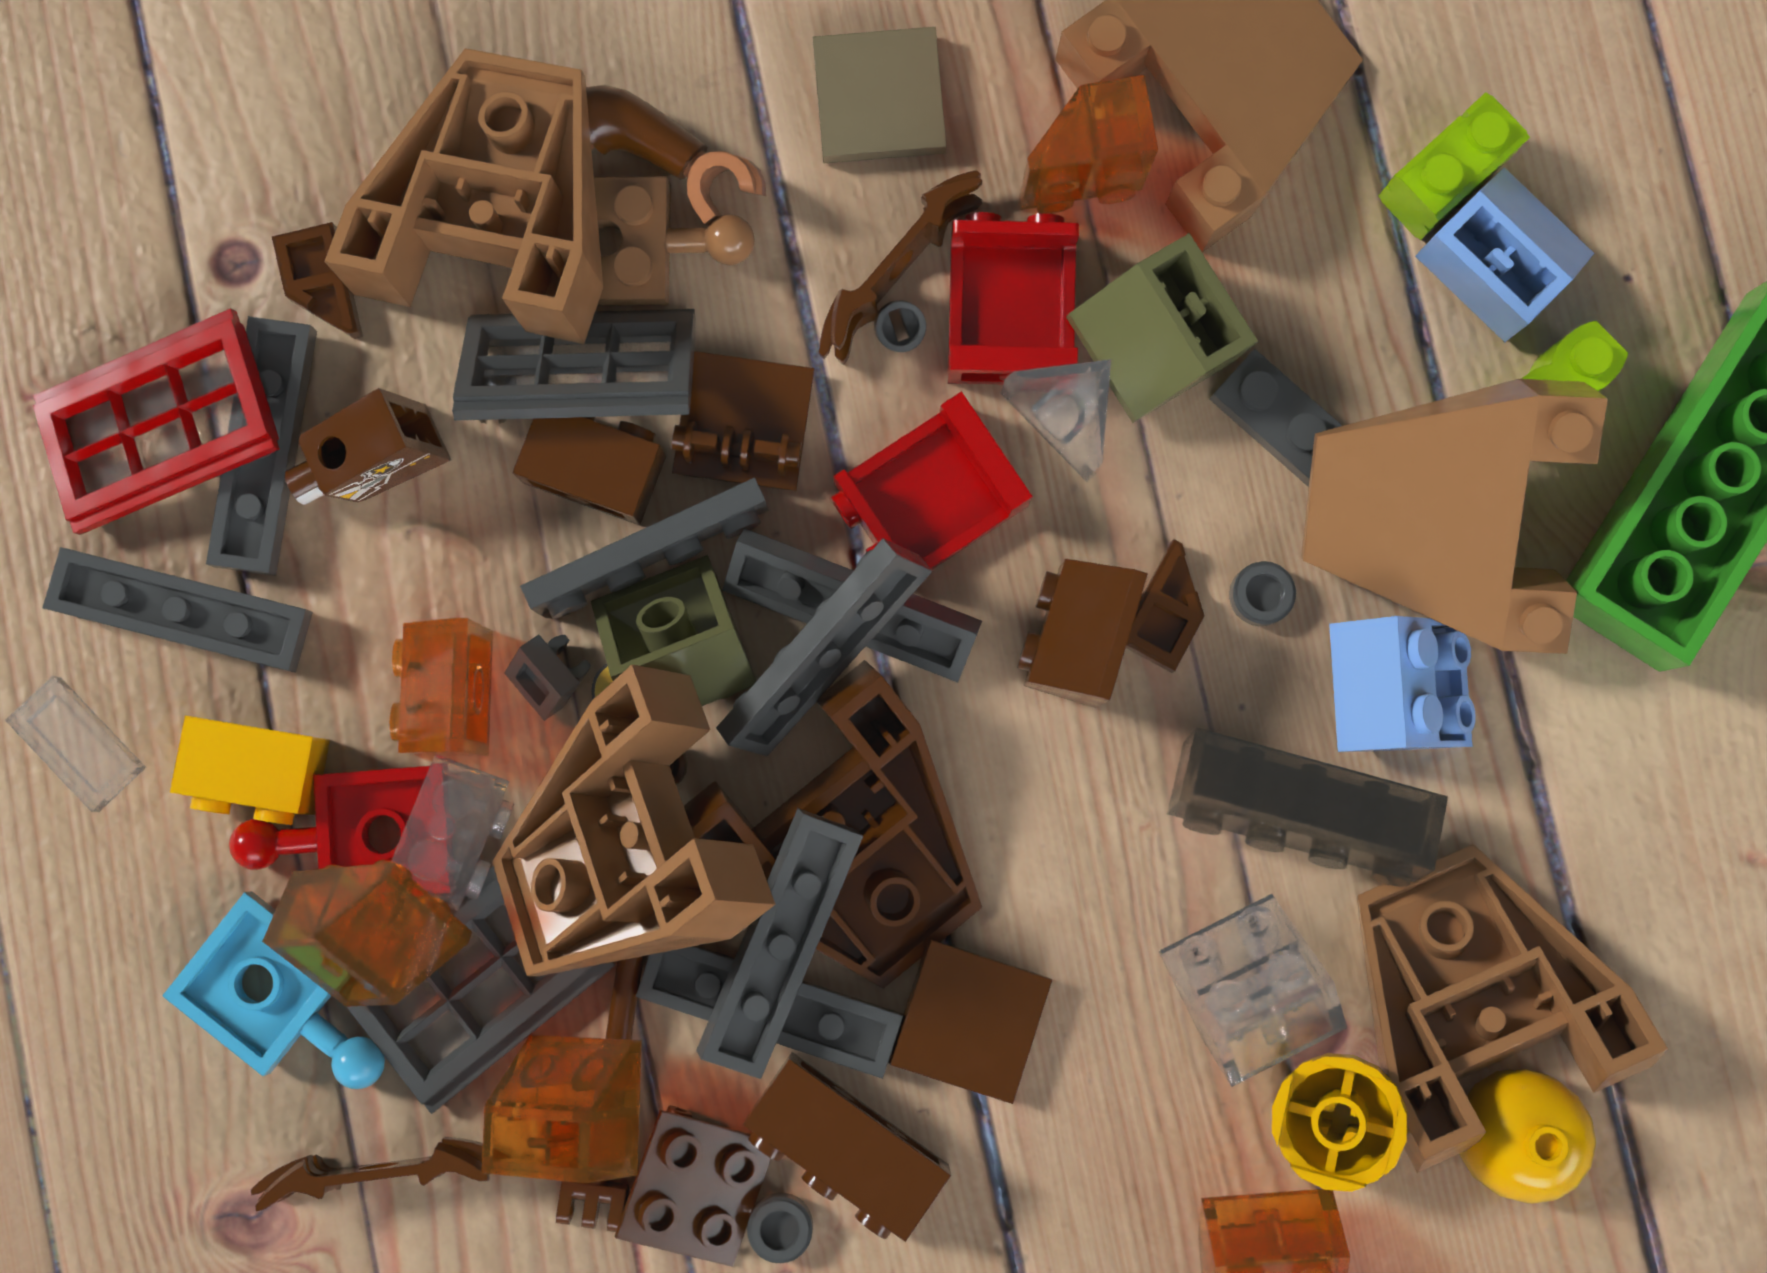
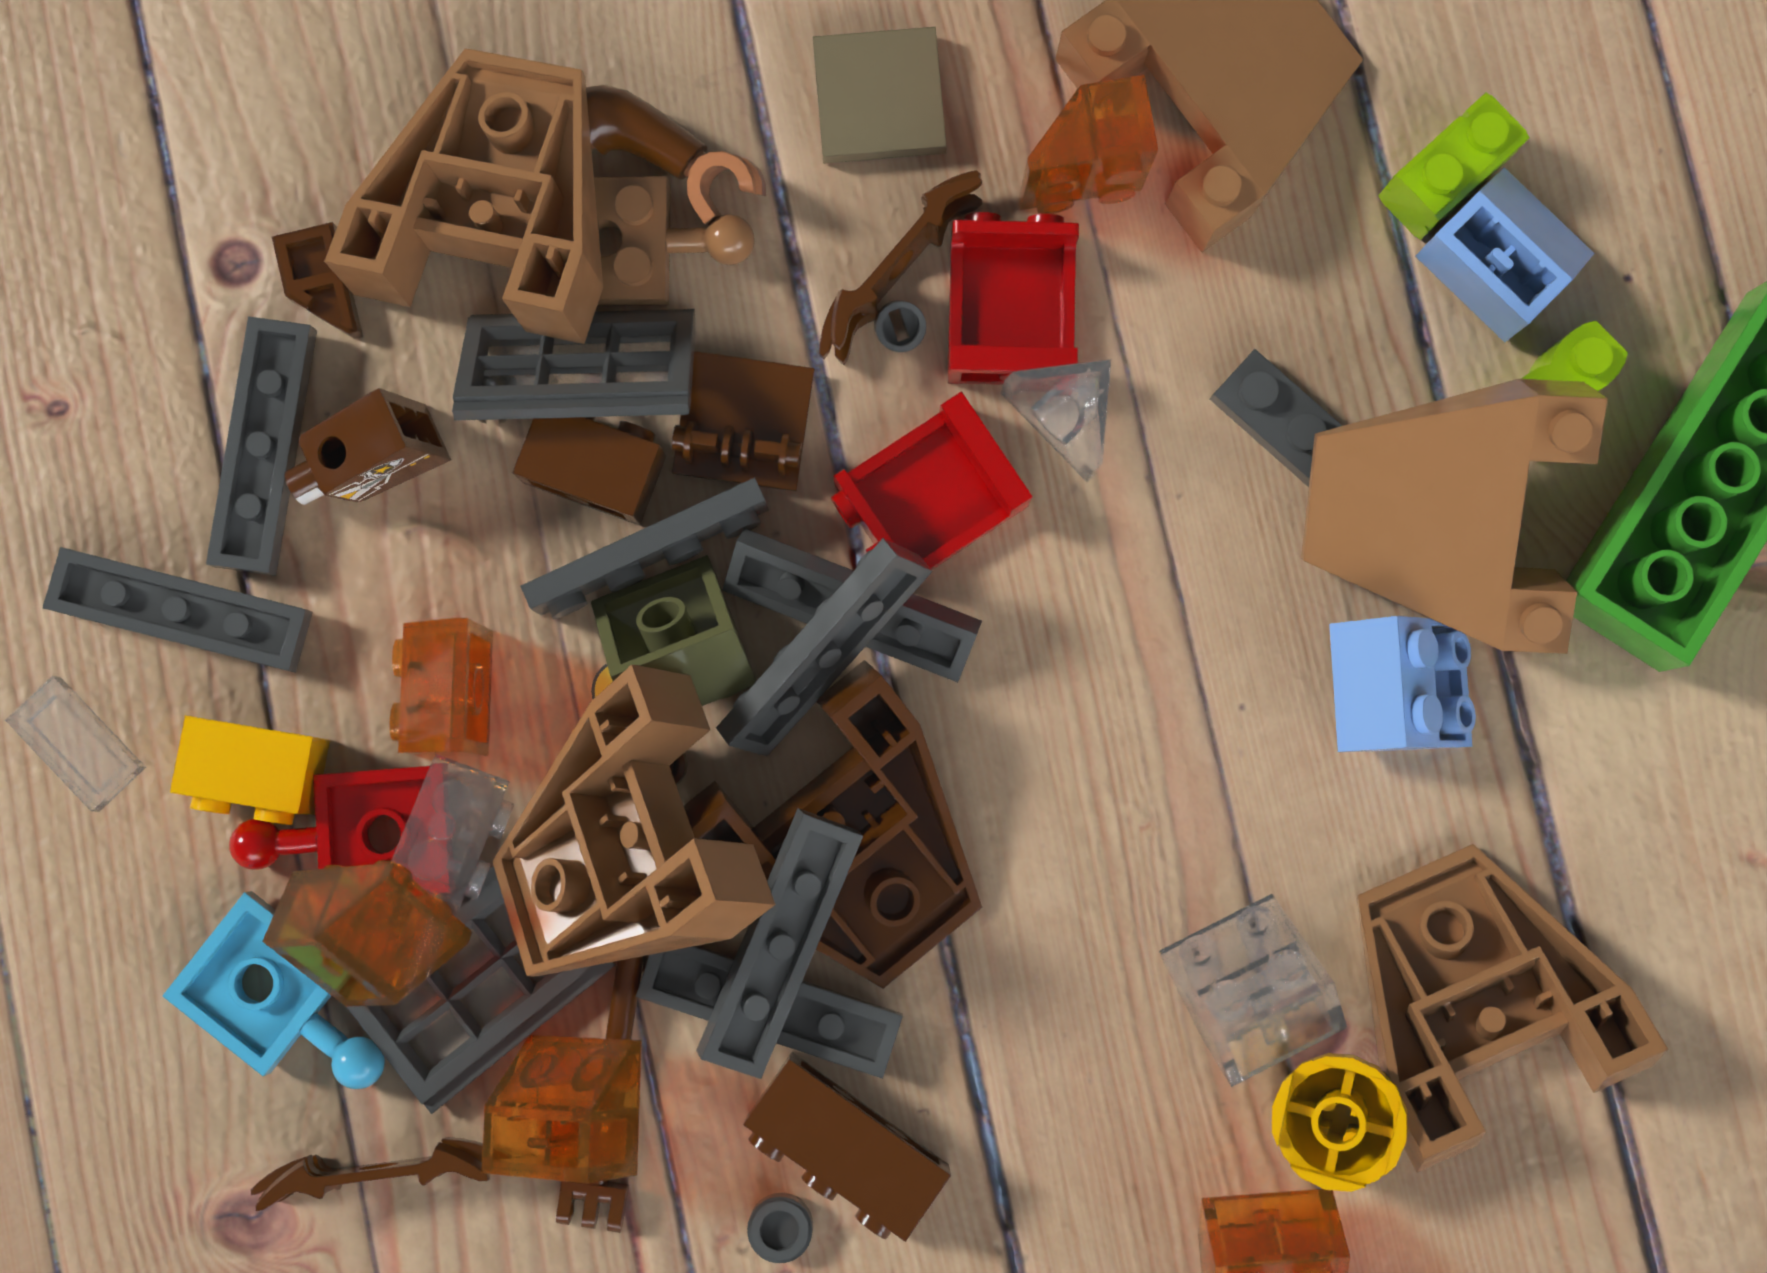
red piece [33,308,280,535] -> none
dark grey tile [504,634,591,721] -> none
reddish brown hinge [614,1105,771,1267] -> none
reddish brown tile [888,938,1052,1104] -> none
reddish brown slope [1017,559,1148,708] -> none
olive slope [1066,233,1258,423] -> none
reddish brown tile [1126,539,1205,673] -> none
clear smoke brick [1167,727,1448,887] -> none
dark grey tile [1229,561,1296,626] -> none
yellow cylinder [1459,1069,1596,1204] -> none

